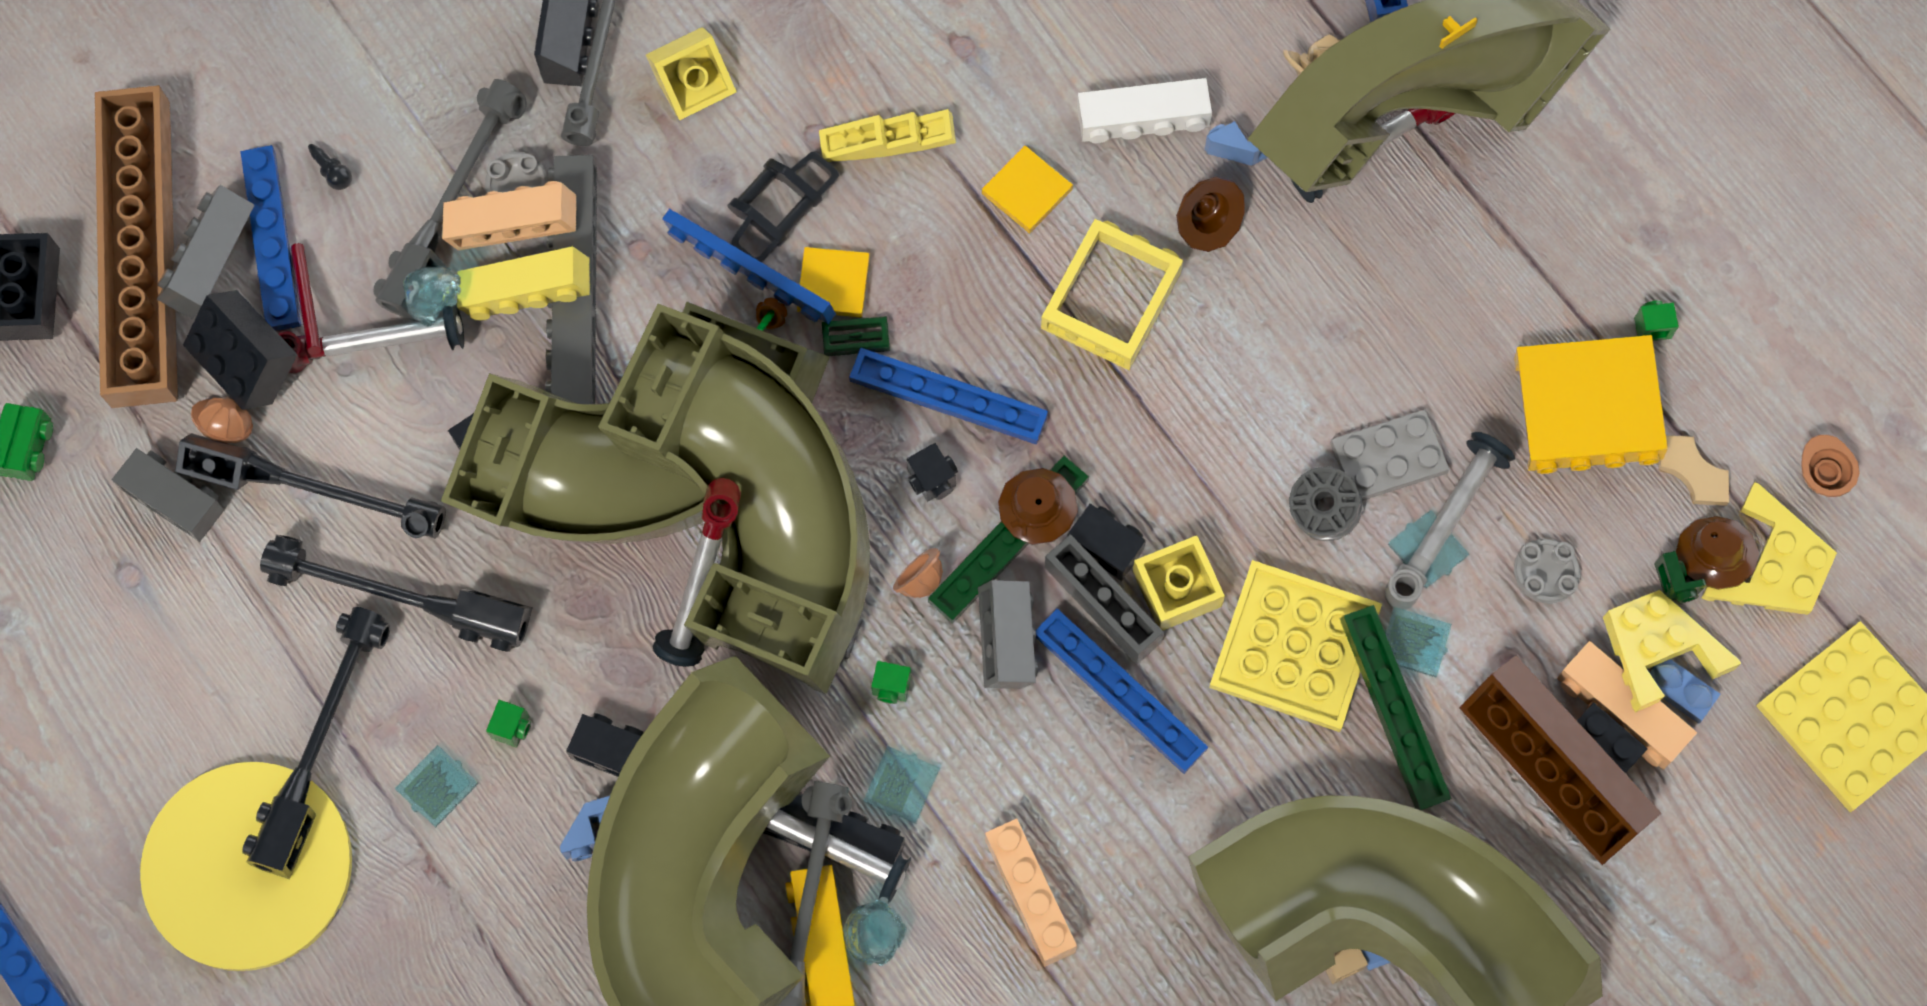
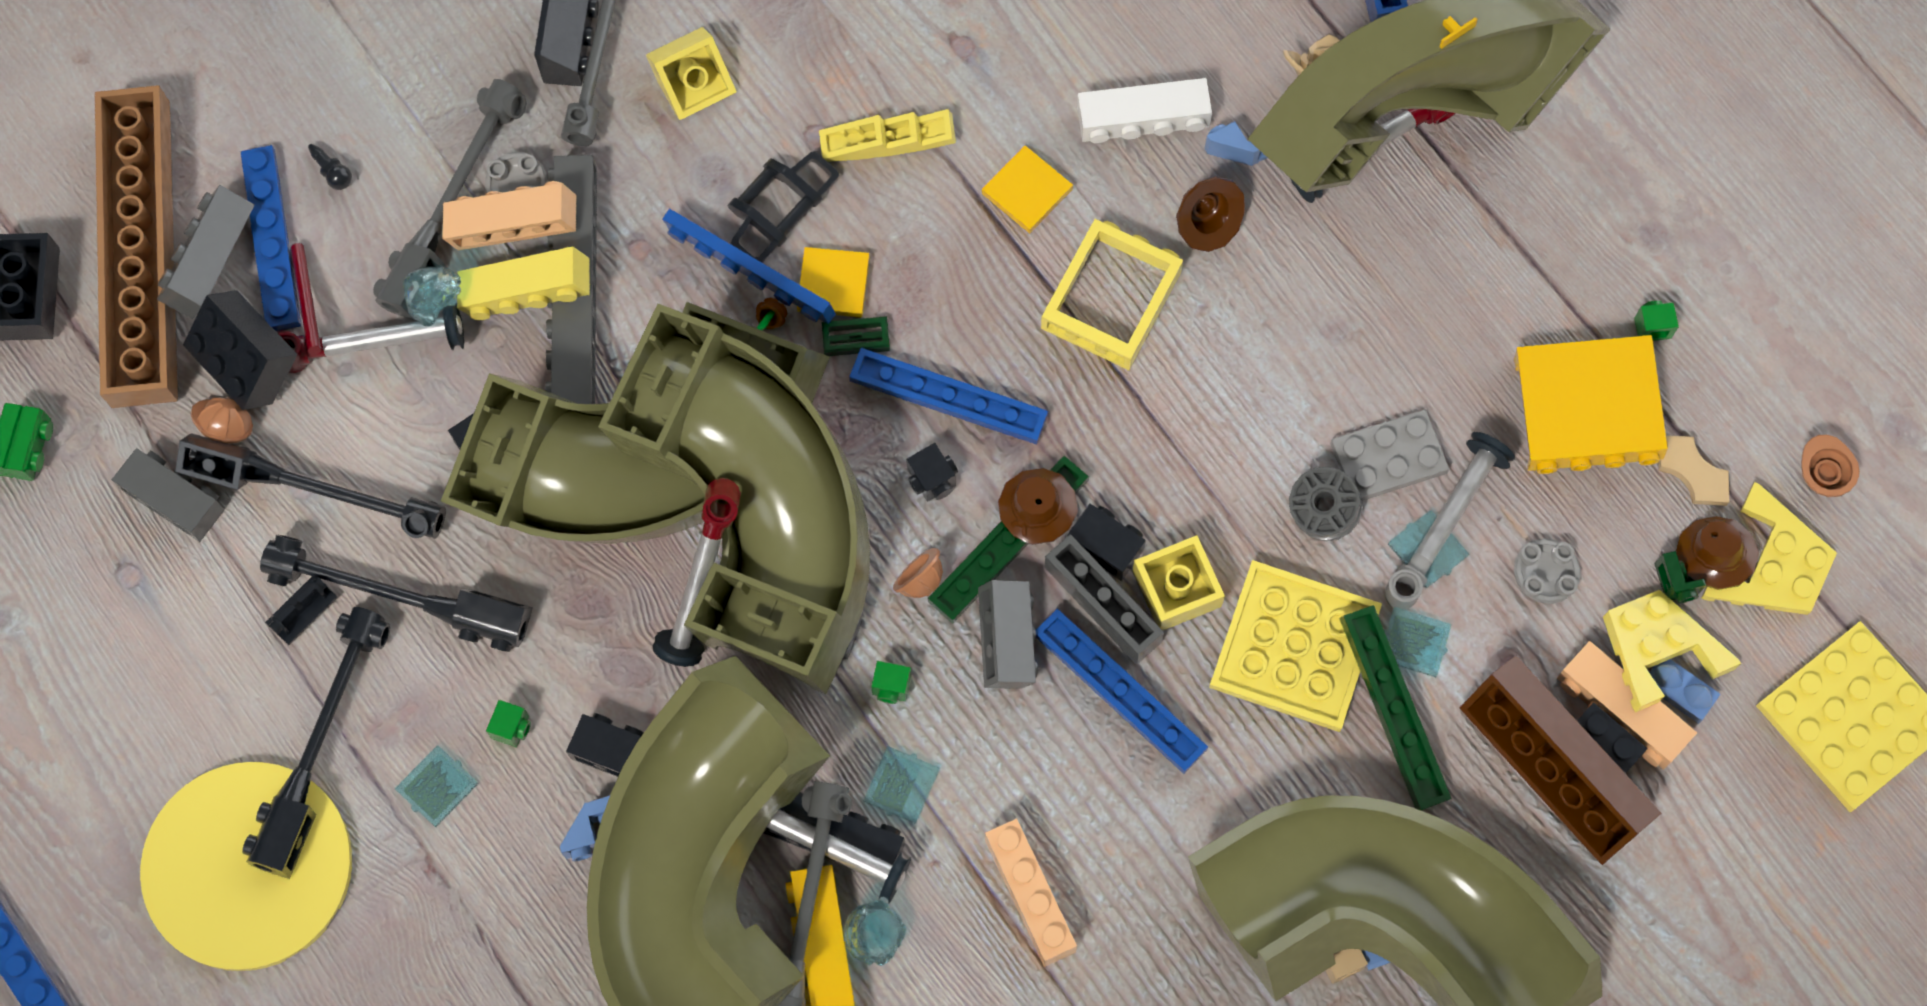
none -> black hinge [265,576,338,645]

